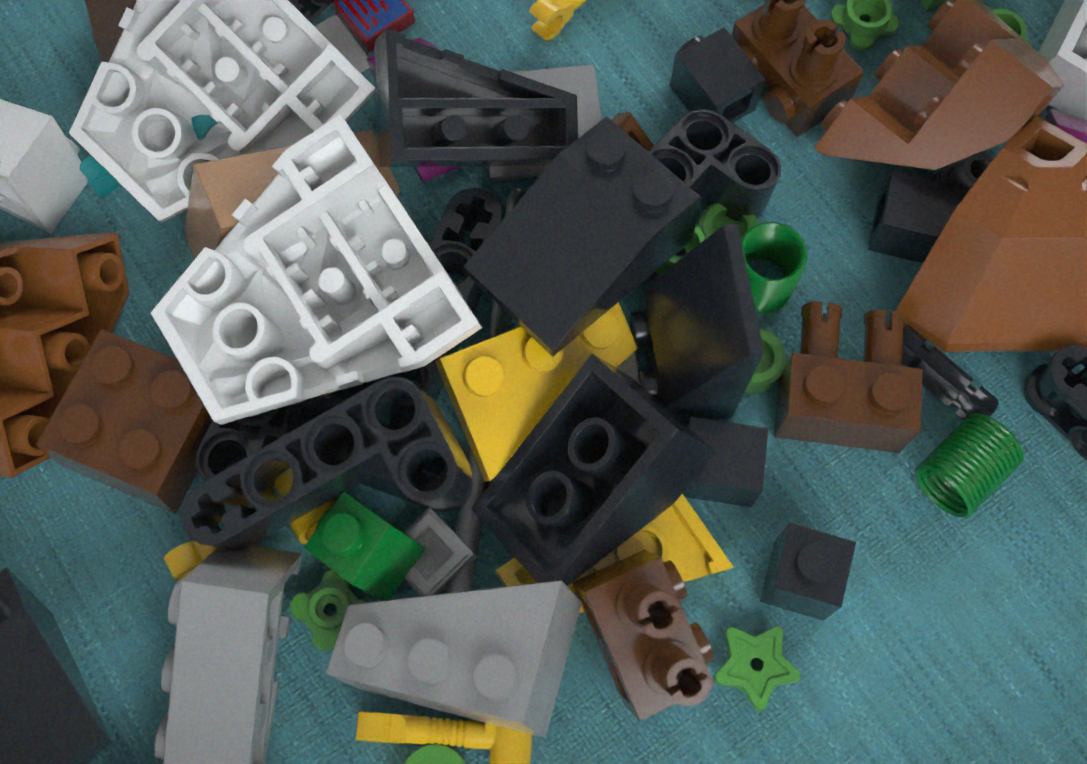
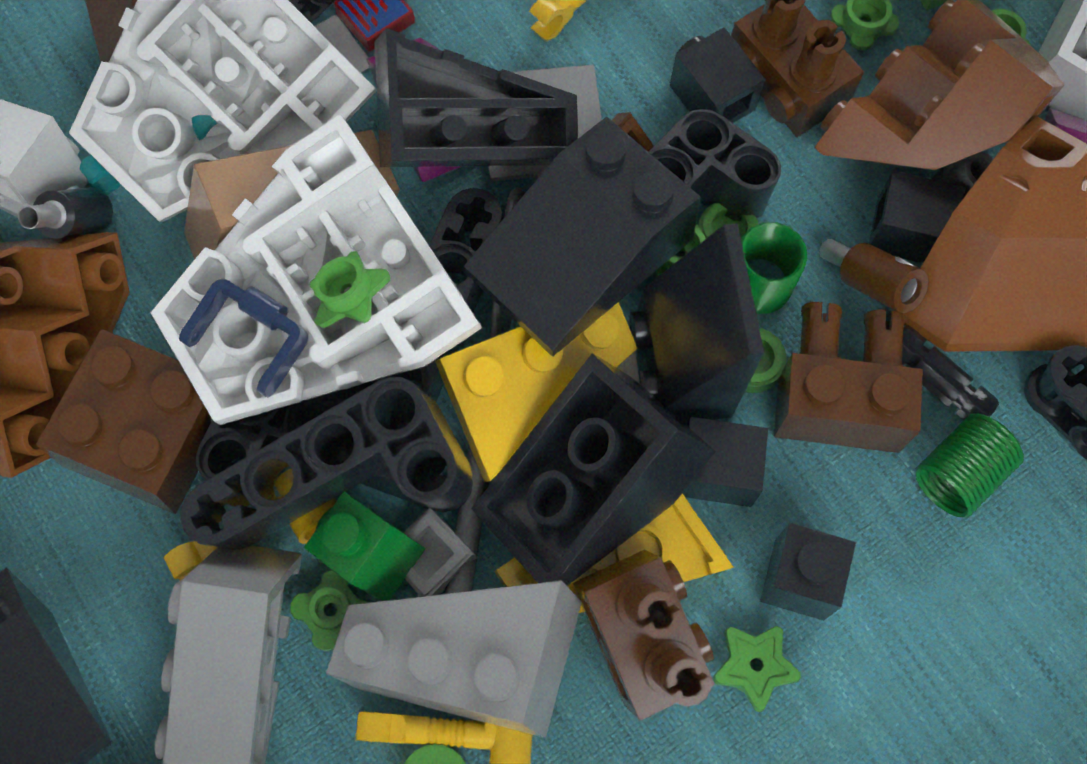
none -> black piece [18,185,113,238]
none -> dark blue piece [179,279,308,397]
none -> bright green plate [309,251,390,328]
none -> reddish brown piece [819,239,929,314]

